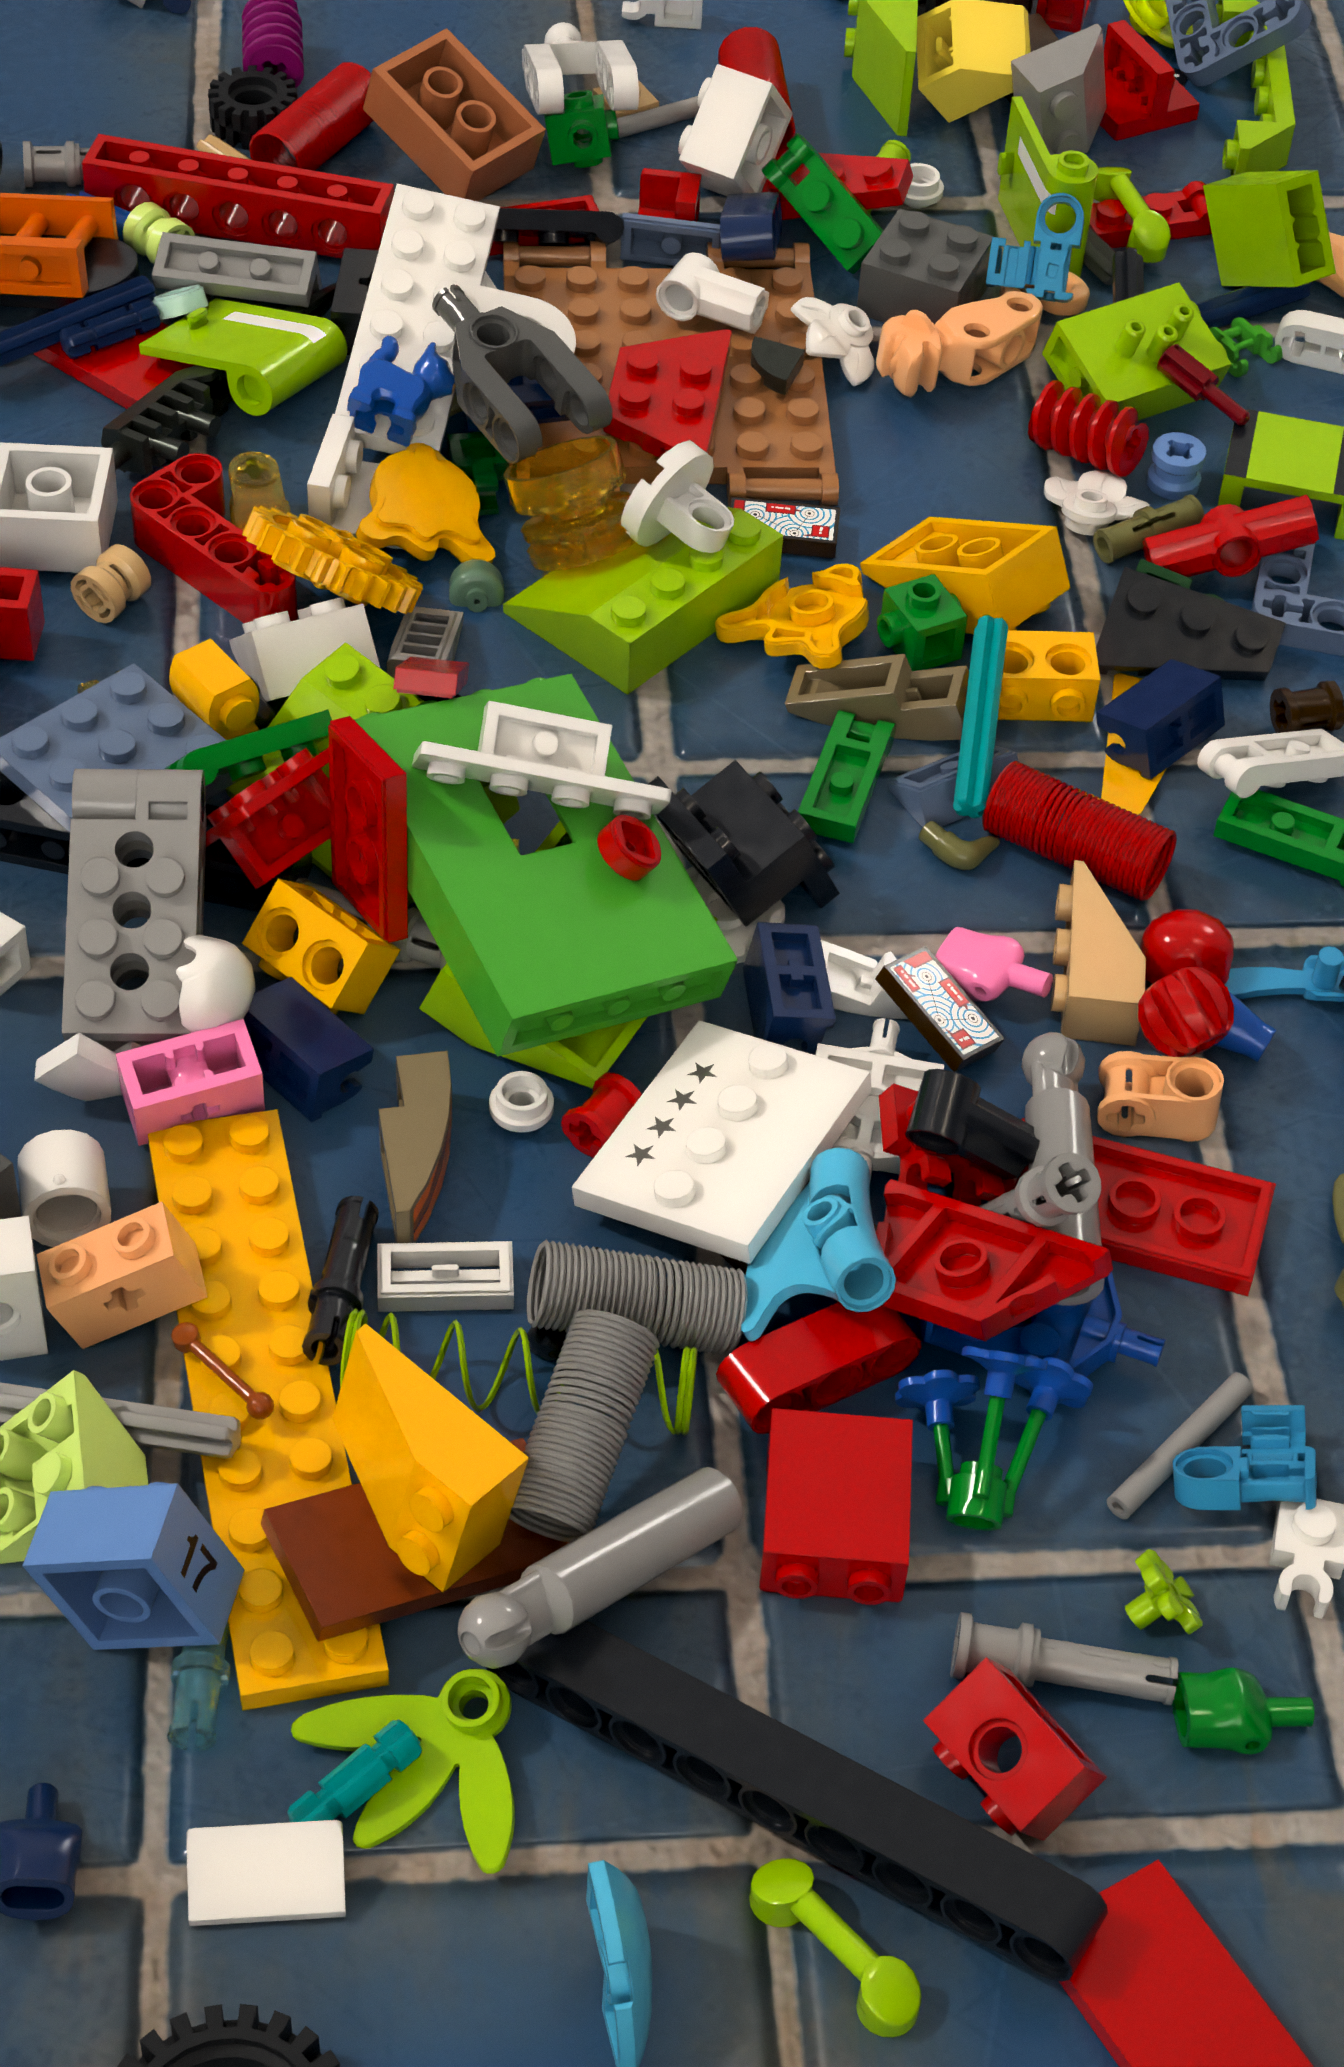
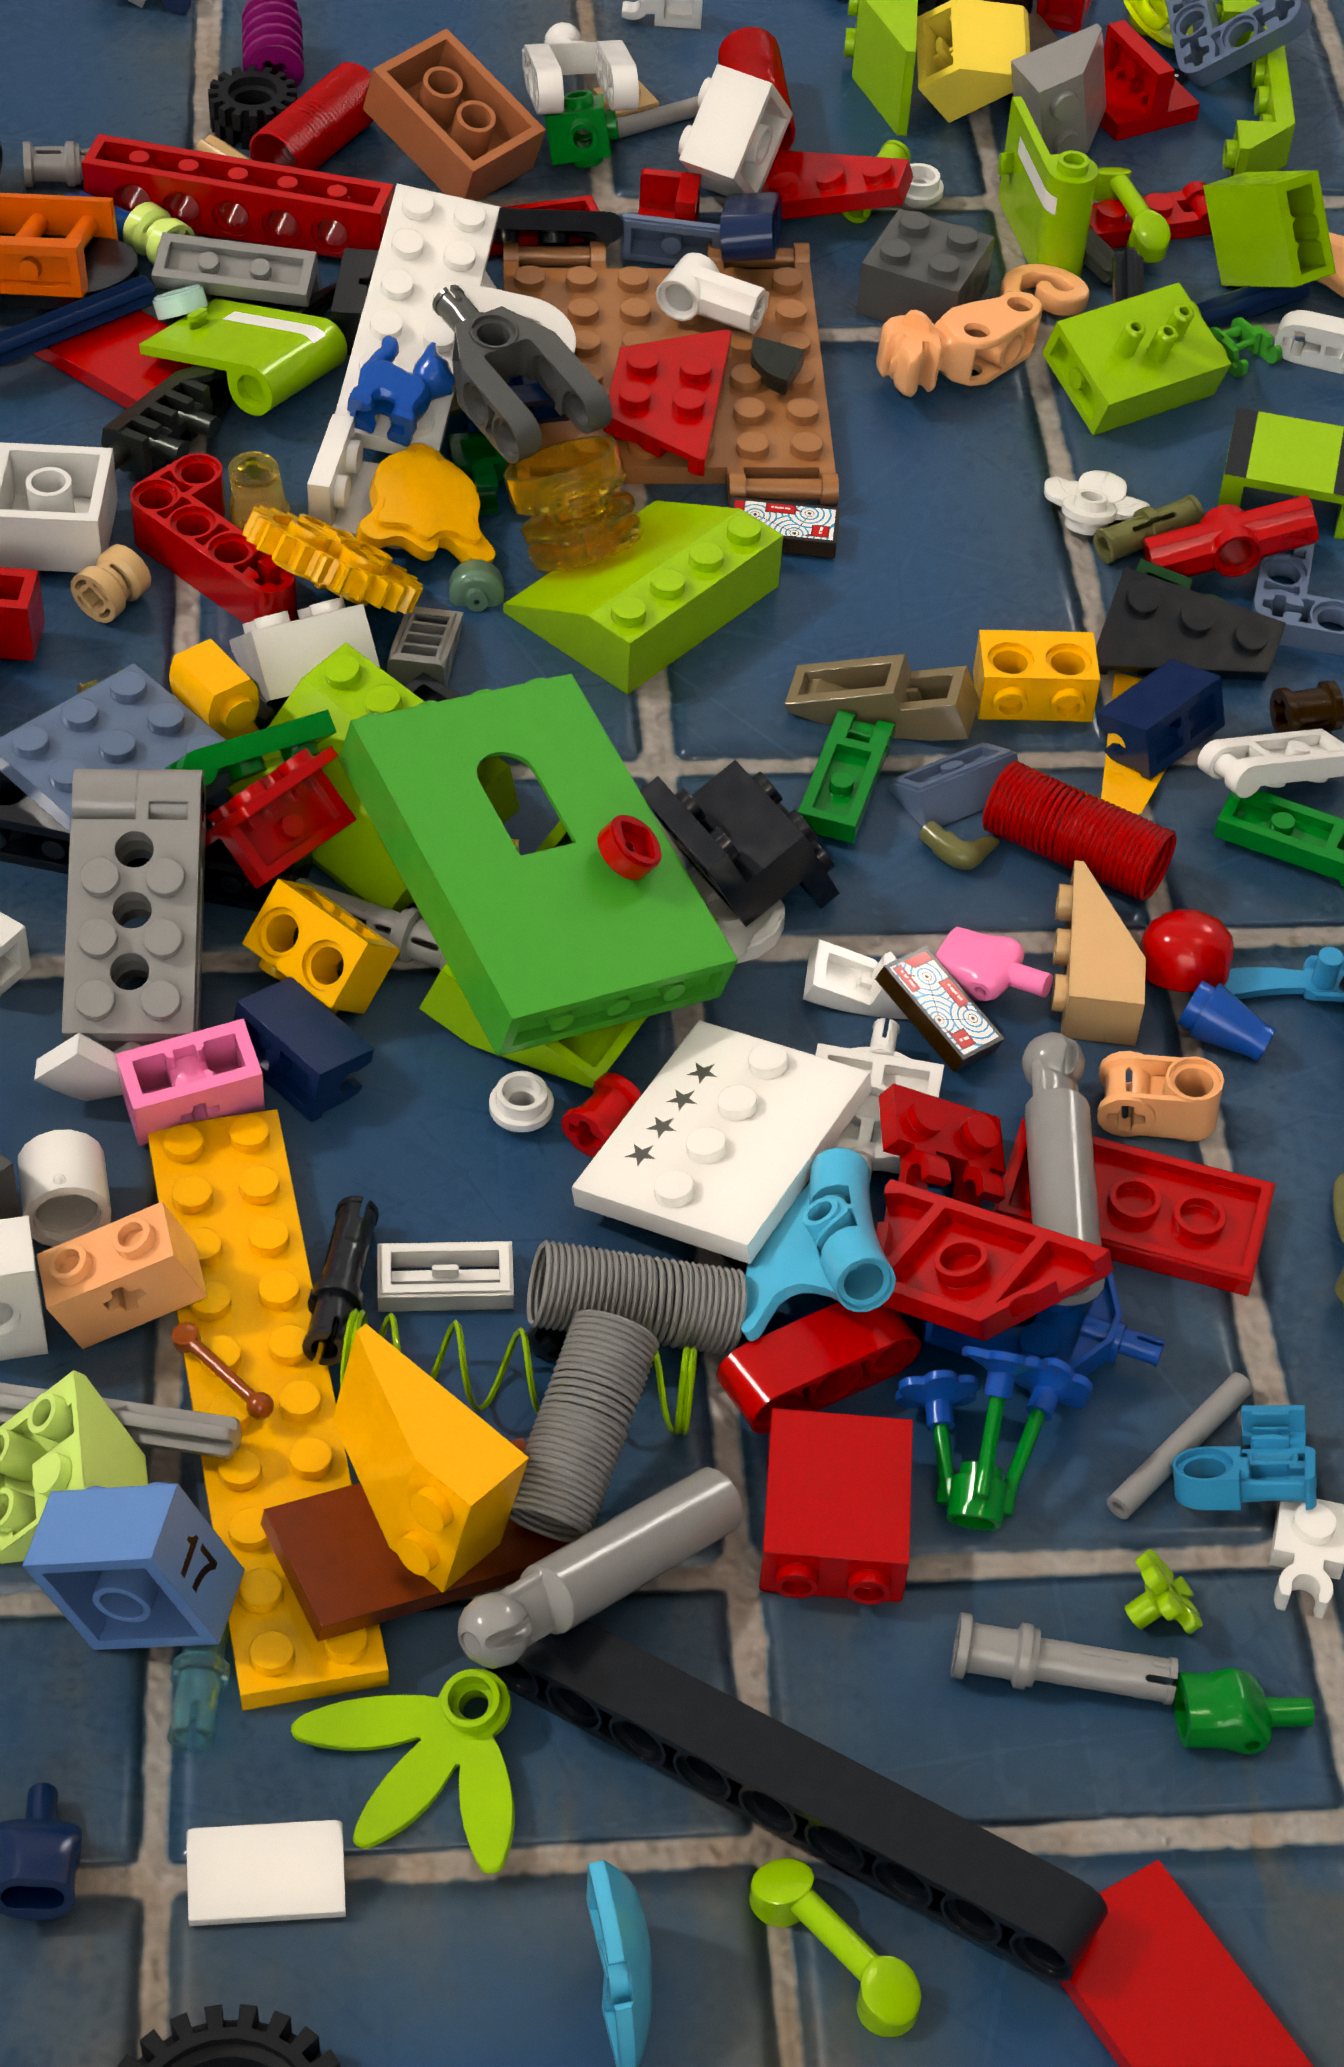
dark blue axle [59,298,161,359] -> none
white hair [176,935,255,1033] -> none
teal axle [287,1719,422,1822] -> none
red tile [328,716,408,943] -> none
dark tan slope [378,1050,452,1243] -> none
red tile [393,656,469,698] -> none
white bracket [412,701,672,820] -> none
white tile [620,440,734,553] -> none
yellow tile [715,564,869,669] -> none
dark blue hinge [743,922,836,1055] -> none
green plate [761,133,884,274] -> none
white plate [791,297,875,386] -> none
yellow slope [860,516,1071,634] -> none
green brick [877,574,968,671] -> none
black piece [905,1069,1040,1180] -> none
red brick [923,1657,1107,1841] -> none
teal axle [953,615,1008,819] -> none
light grey pin [977,1152,1101,1228] -> none
dark azure piece [986,193,1084,303] -> none
red piece [1028,380,1149,477] -> none
red piece [1138,967,1234,1057] -> none
medium blue wheel [1146,432,1207,500] -> none
dark red axle [1157,344,1250,426] -> none

